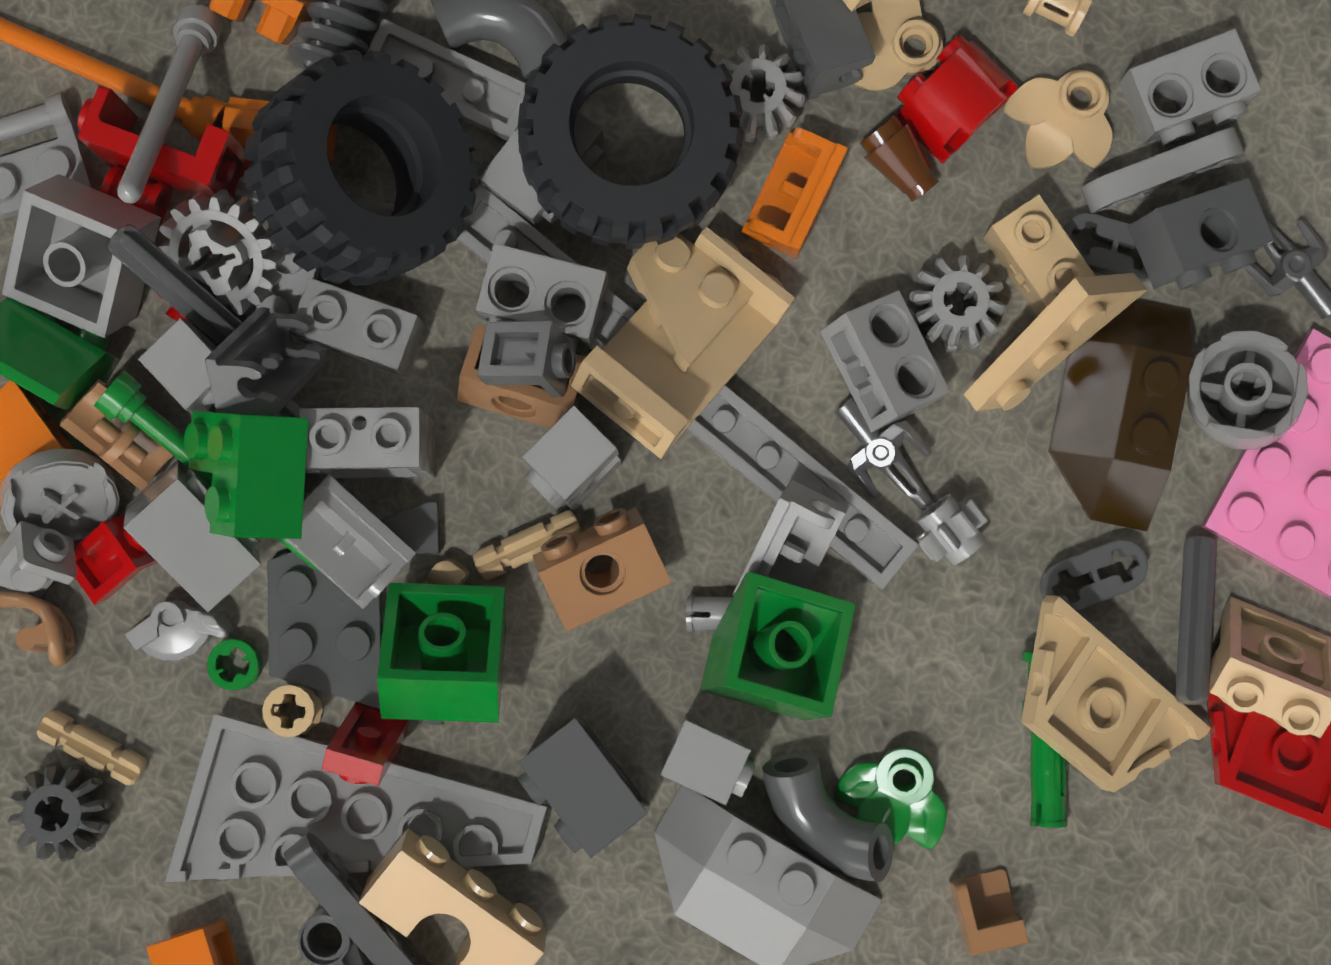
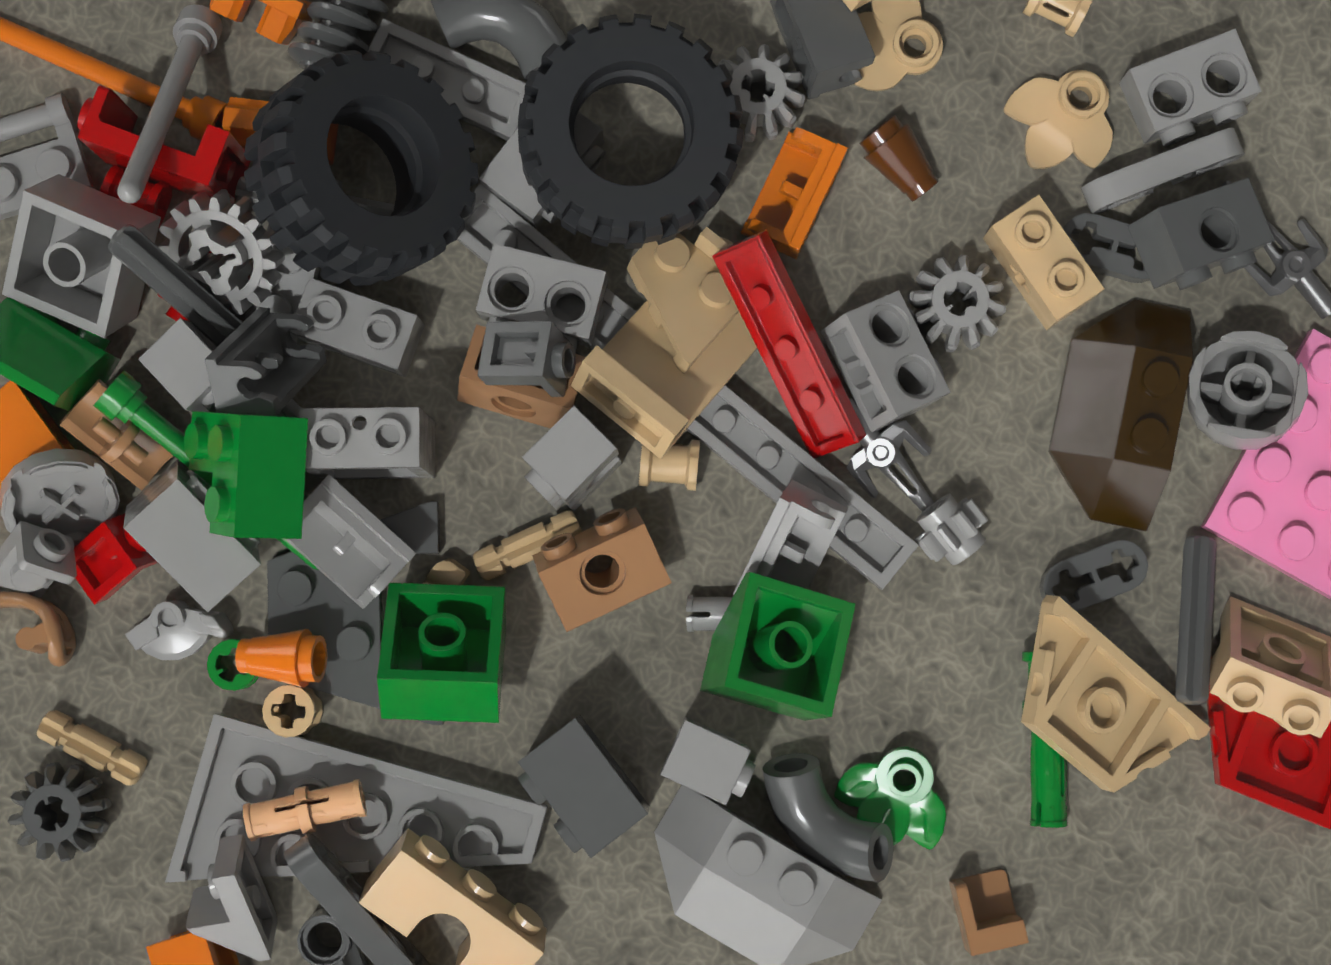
red plate [321,702,410,786] -> none
red cylinder [897,34,1020,164] -> none
tan wing [963,273,1148,412] -> none
none -> light grey slope [185,834,278,961]
none -> orange cone [235,629,327,688]
none -> light nougat pin [243,779,367,842]
none -> tan bush [639,440,700,491]
none -> red tile [712,229,866,458]

